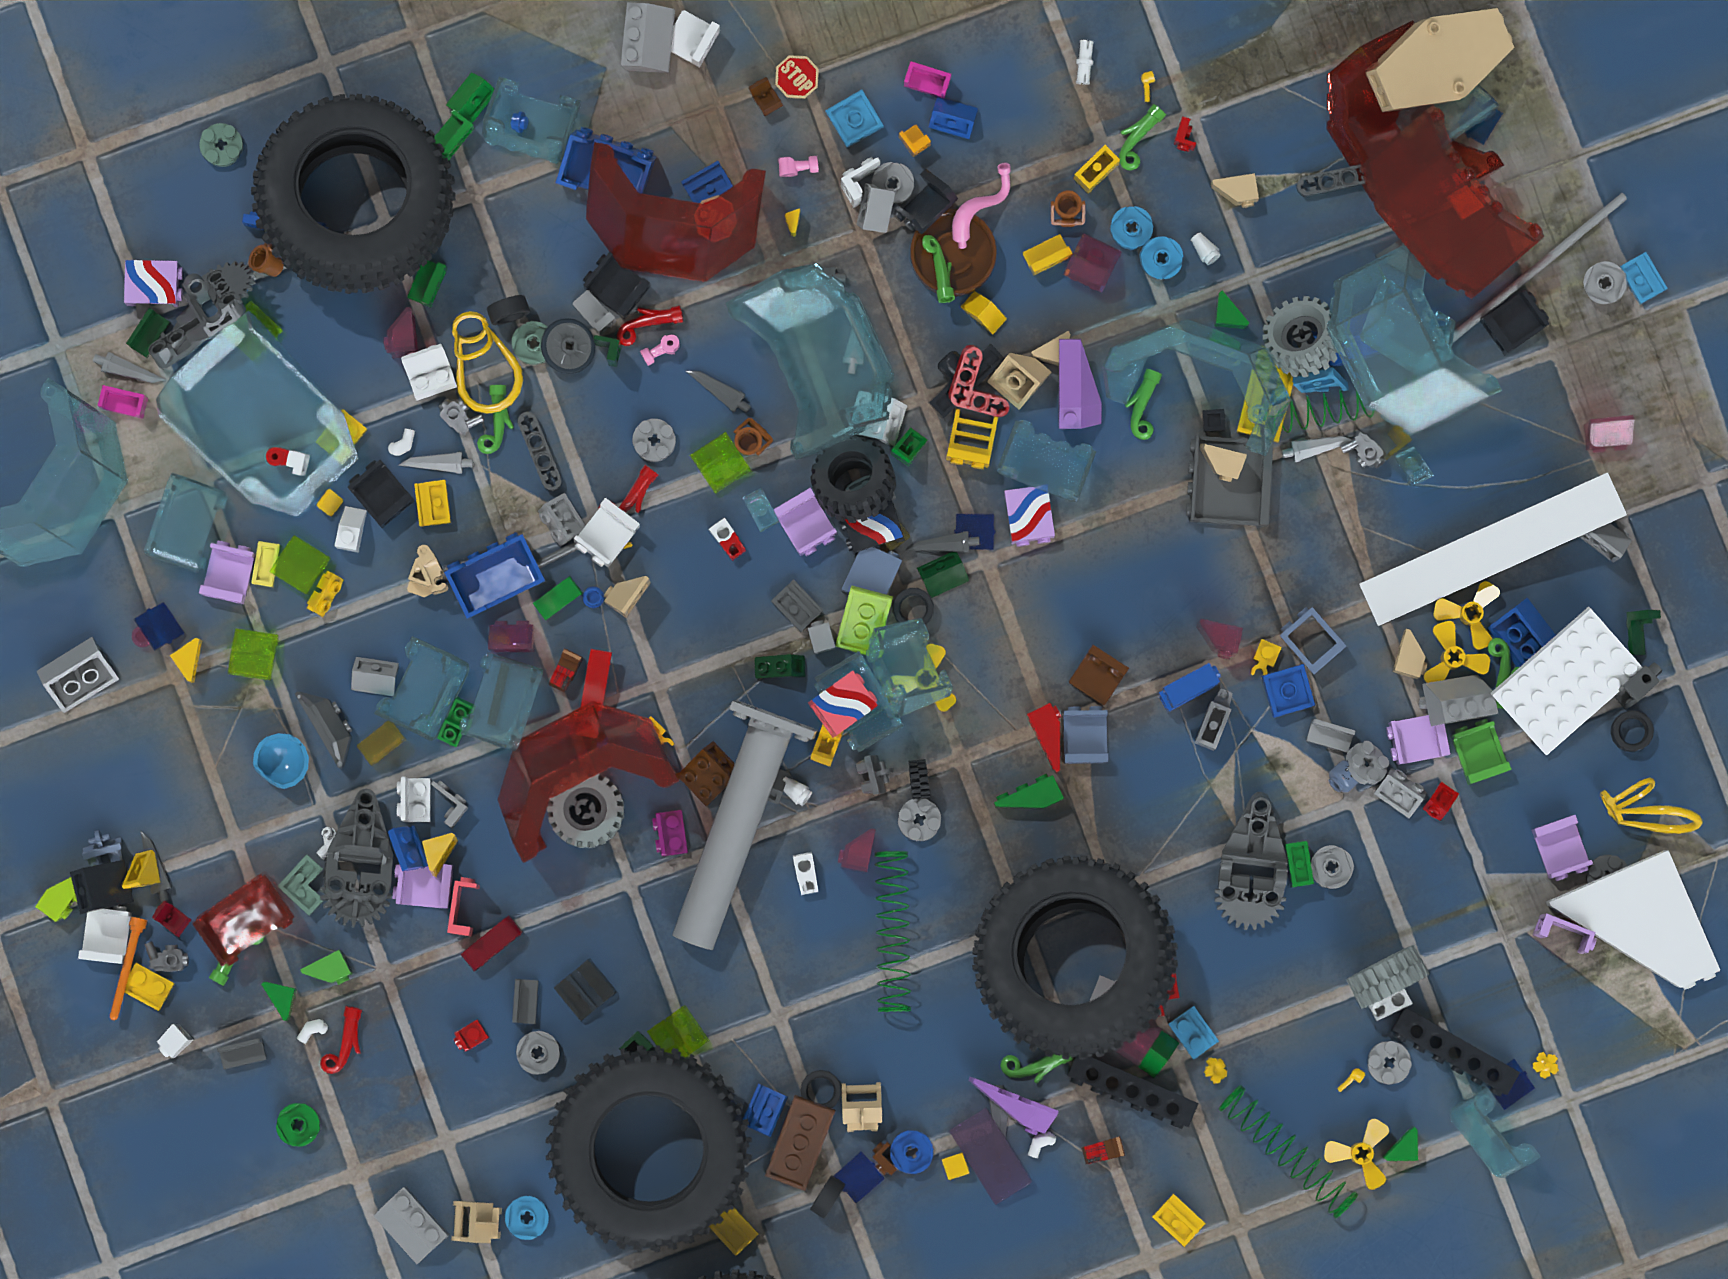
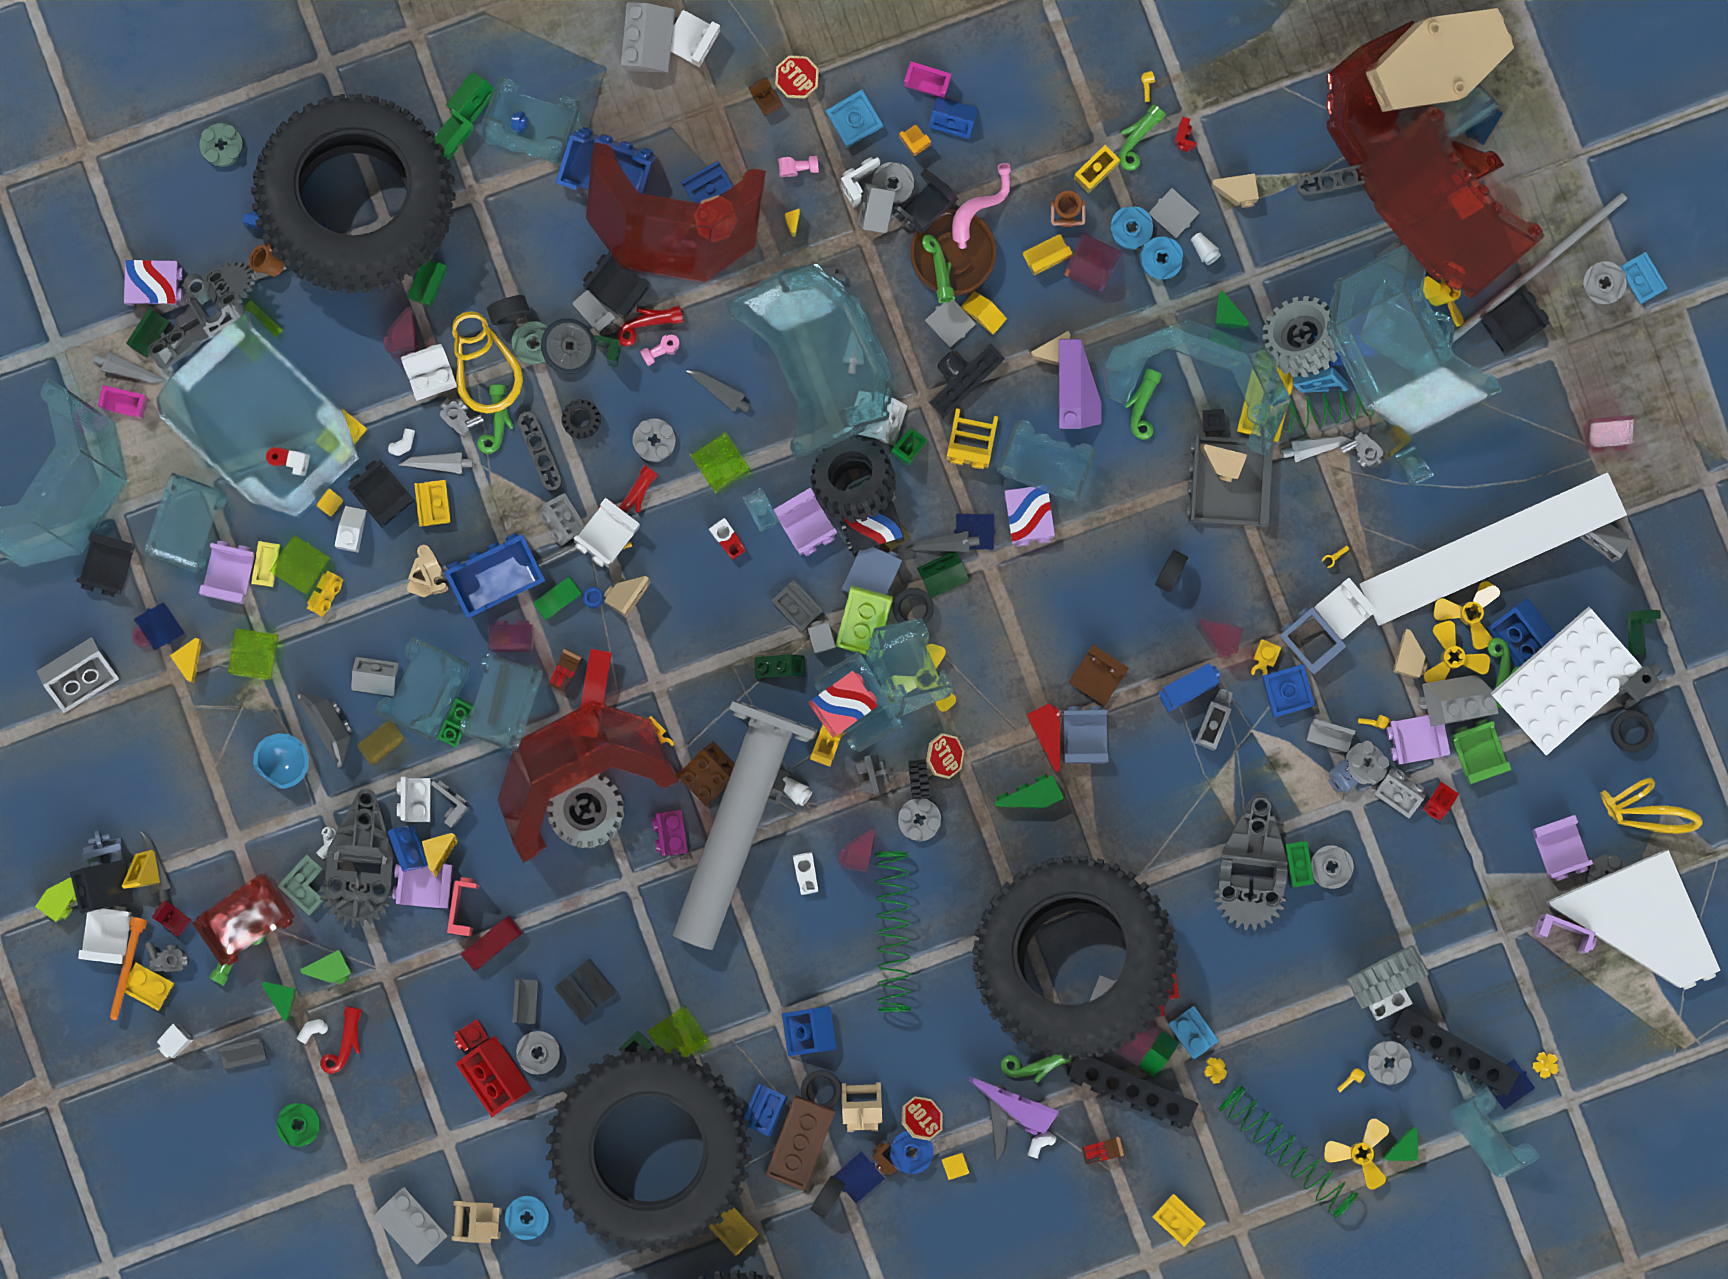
dark orange piece [734,418,773,456] -> none
beam [948,345,1009,417] -> none
clear purple tile [949,1108,1033,1205] -> none
tan slope [987,353,1051,410] -> none
white pin [1076,40,1093,85] -> none
none -> black panel [76,532,135,597]
none -> red slope [455,1036,532,1117]
none -> black tyre [561,399,601,439]
none -> blue slope [782,1006,837,1056]
none -> piece [902,1096,943,1141]
none -> light grey piece [925,300,976,348]
none -> piece [926,733,965,779]
none -> light grey piece [1149,188,1200,239]
none -> black tyre [1155,549,1188,593]
none -> white bracket [1314,578,1377,640]
none -> yellow hand [1322,545,1350,568]
none -> yellow hand [1358,715,1390,729]
none -> yellow piece [1418,261,1465,327]

